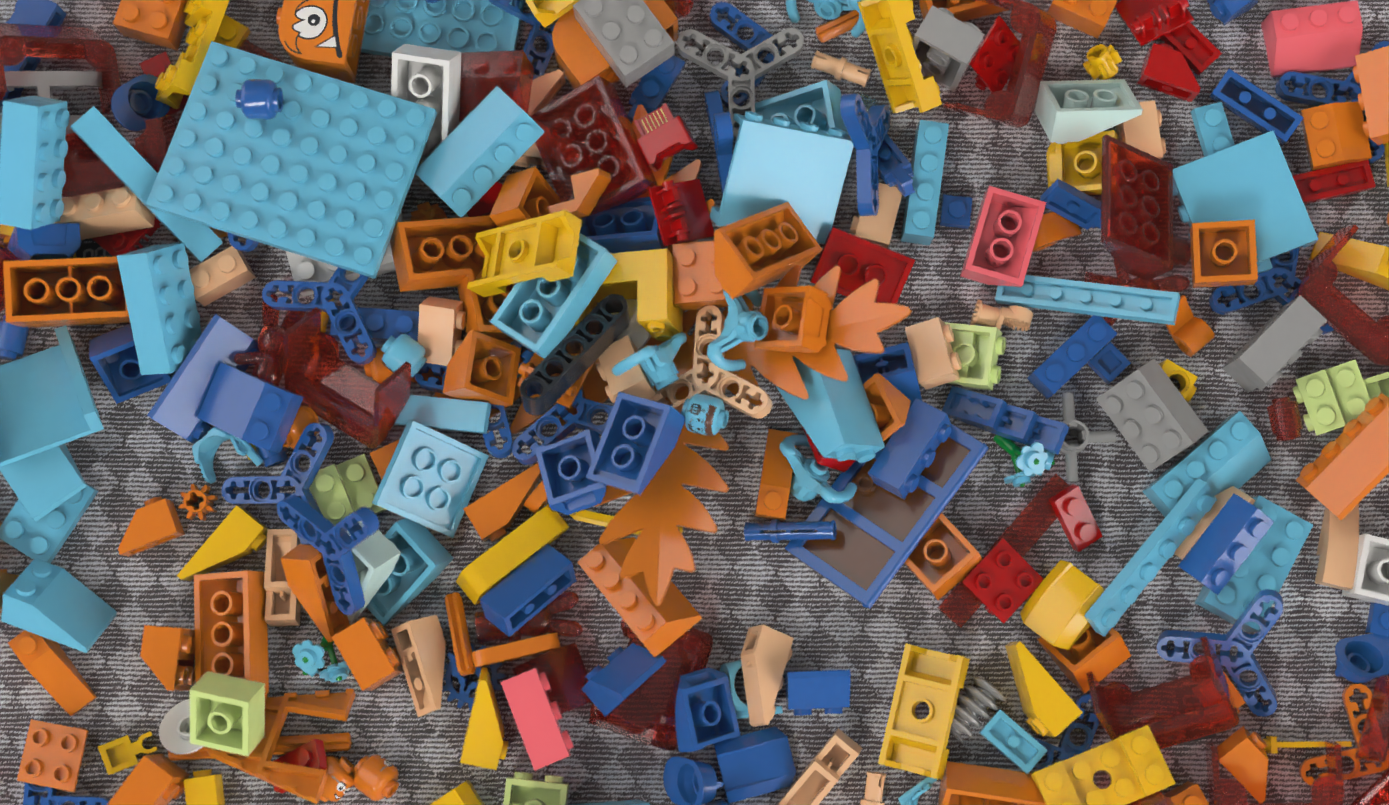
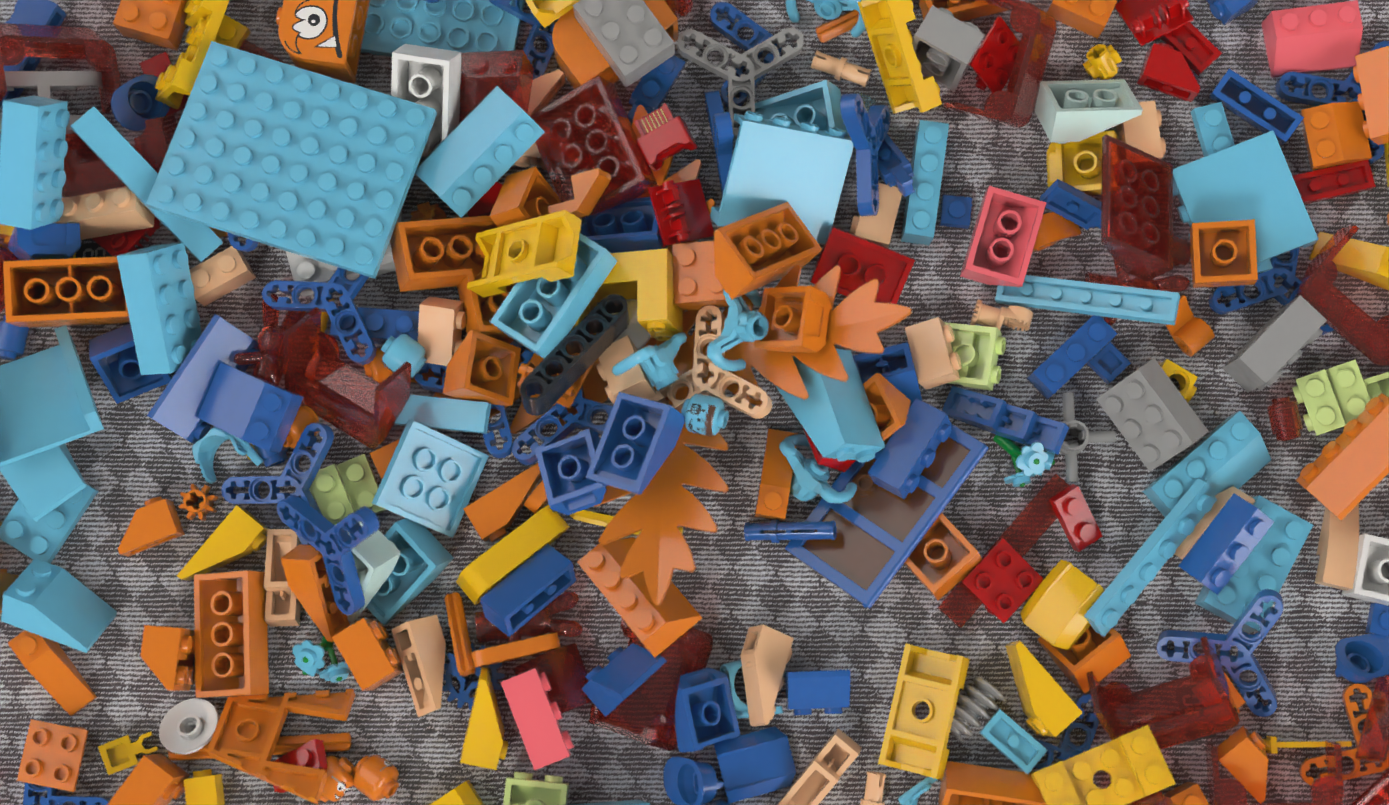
yellowish green brick [190,671,265,756] -> none
blue head [235,79,283,120] -> none

